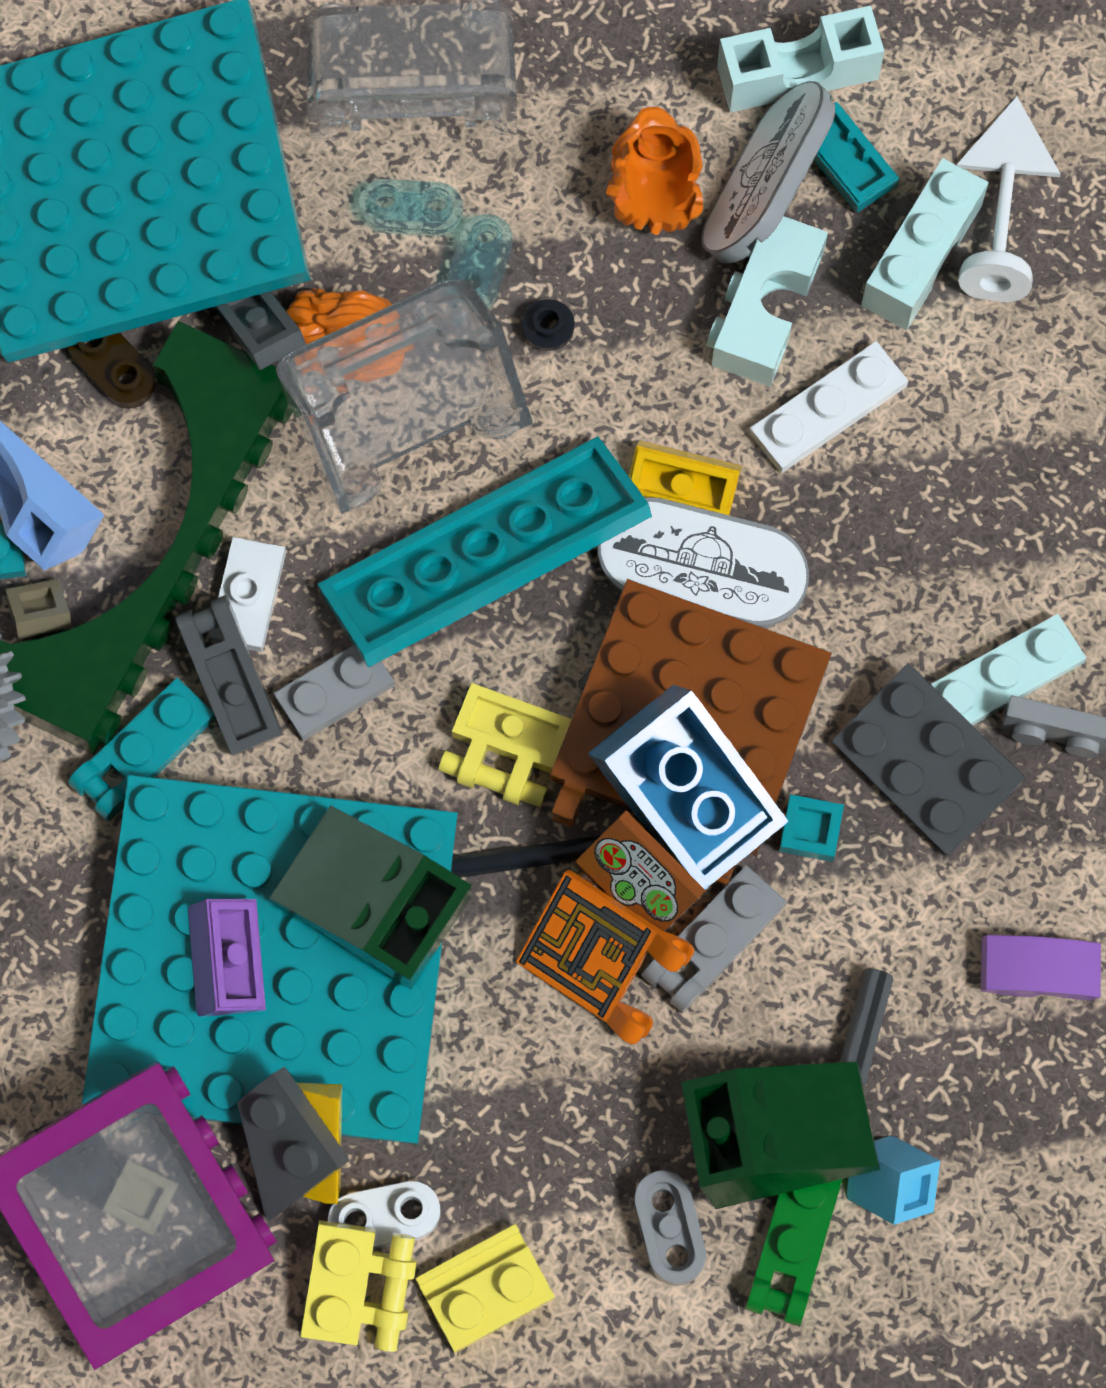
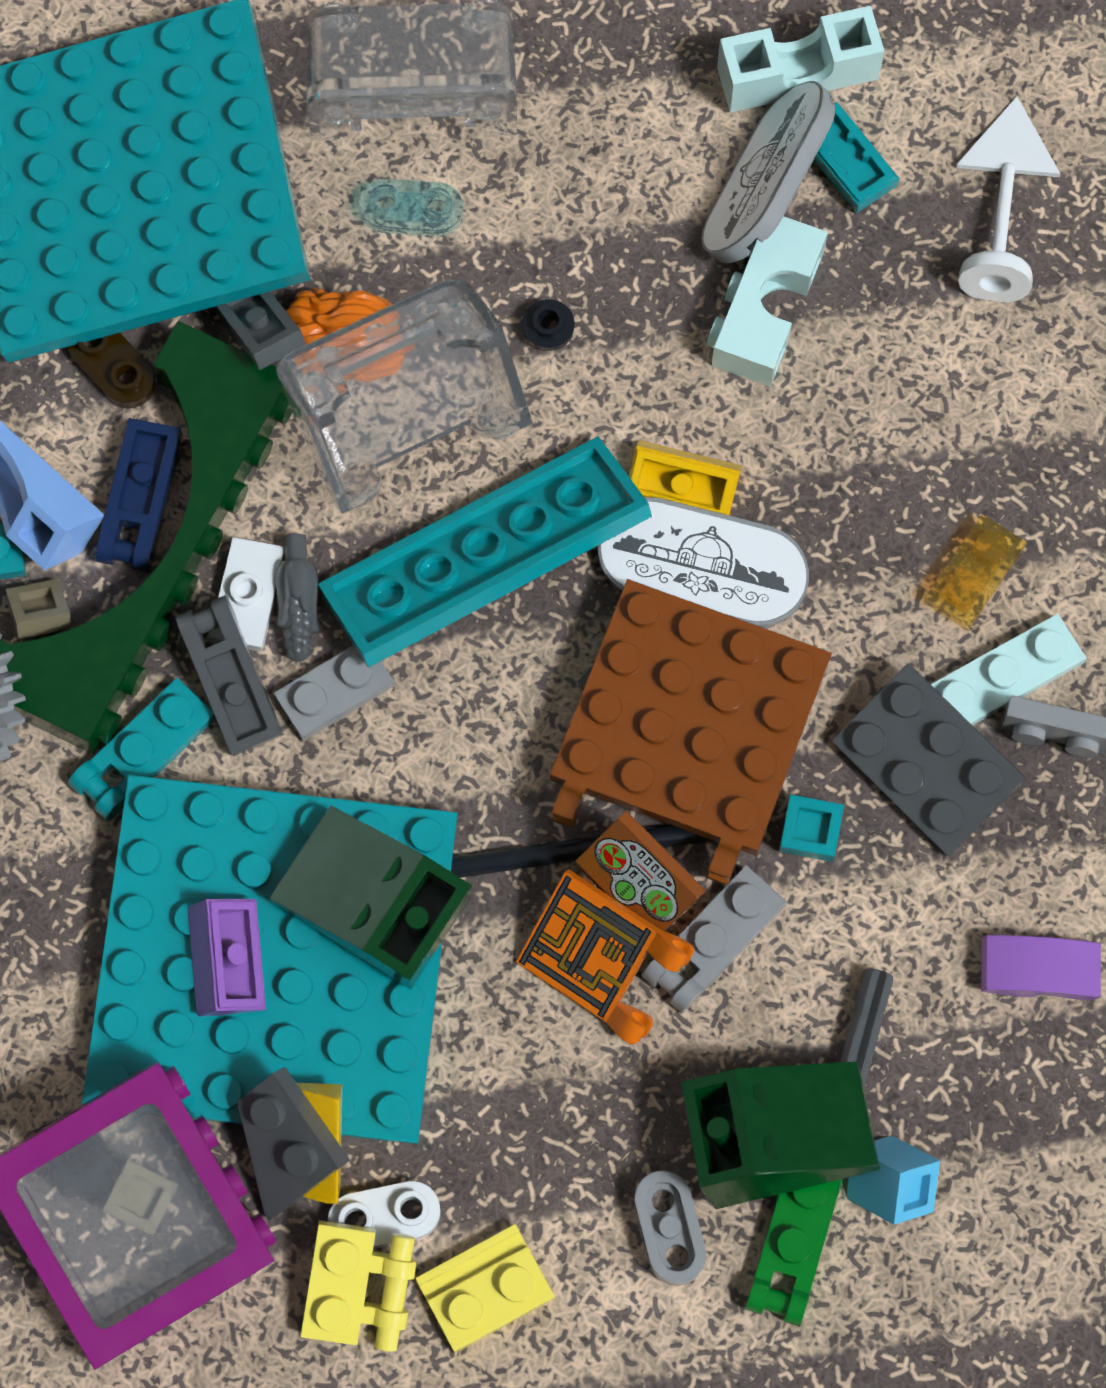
light yellow plate [438,683,572,808] -> none
clear light blue plate [446,214,513,315] -> none
dark azure slope [588,684,789,889] -> none
orange hair [606,106,703,235] -> none
white plate [749,341,908,474] -> none
light aqua arch [861,158,989,331] -> none
none -> dark blue plate [96,418,183,572]
none -> dark grey piece [276,533,319,662]
none -> clear yellow plate [923,514,1027,632]

